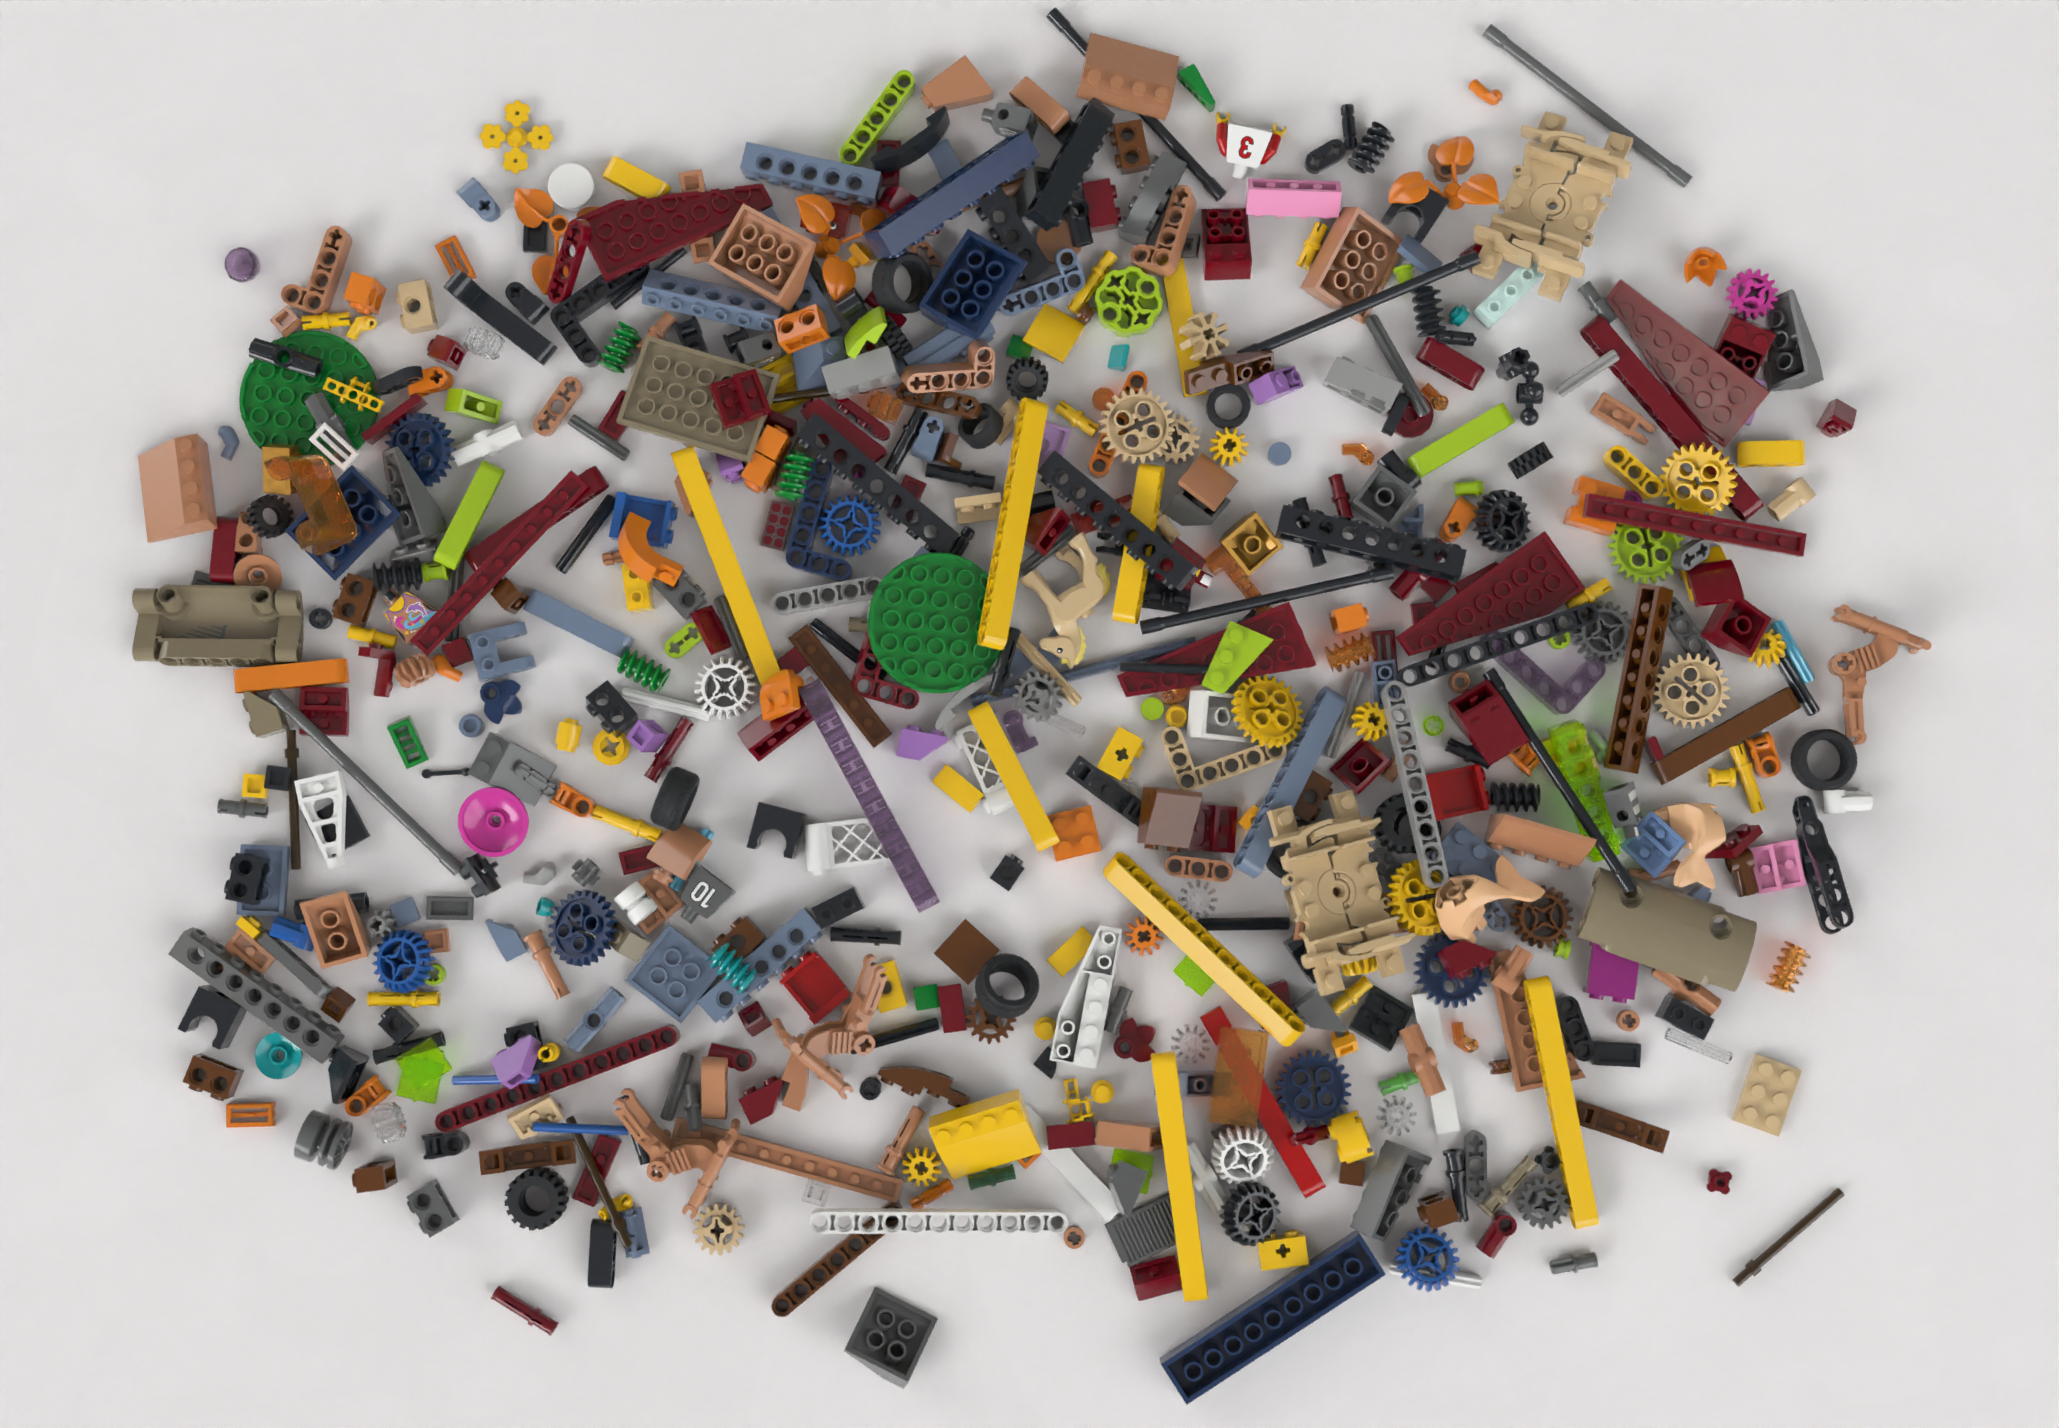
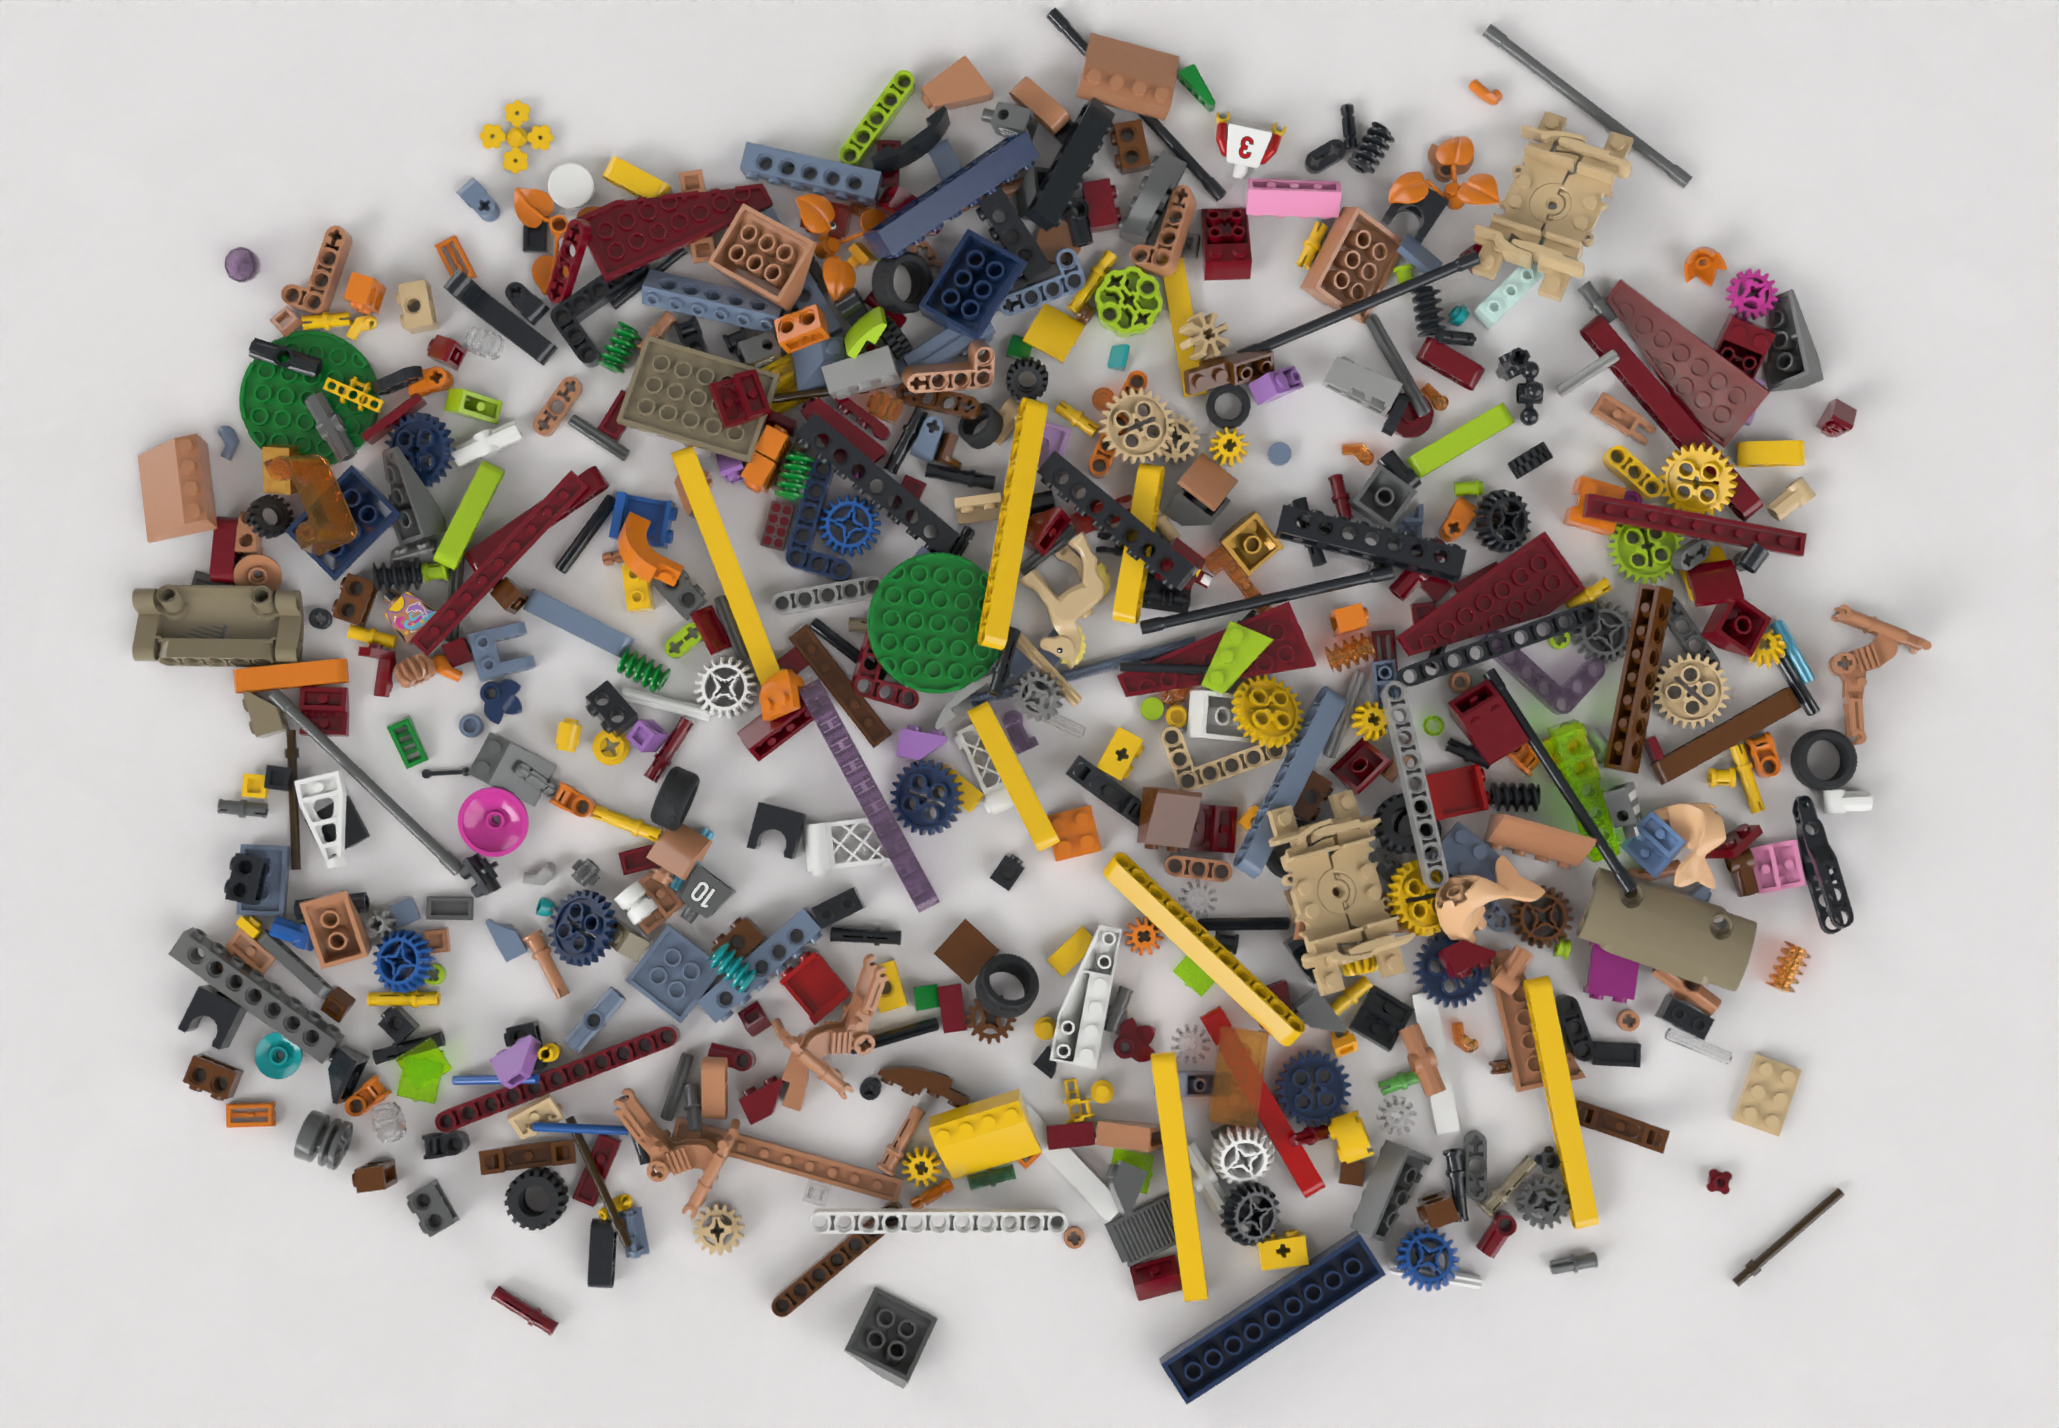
white tile [309,422,361,472] -> none
none -> dark blue gear [890,760,964,836]
none -> black bush [1214,931,1239,955]
none -> black piece [1733,542,1769,574]

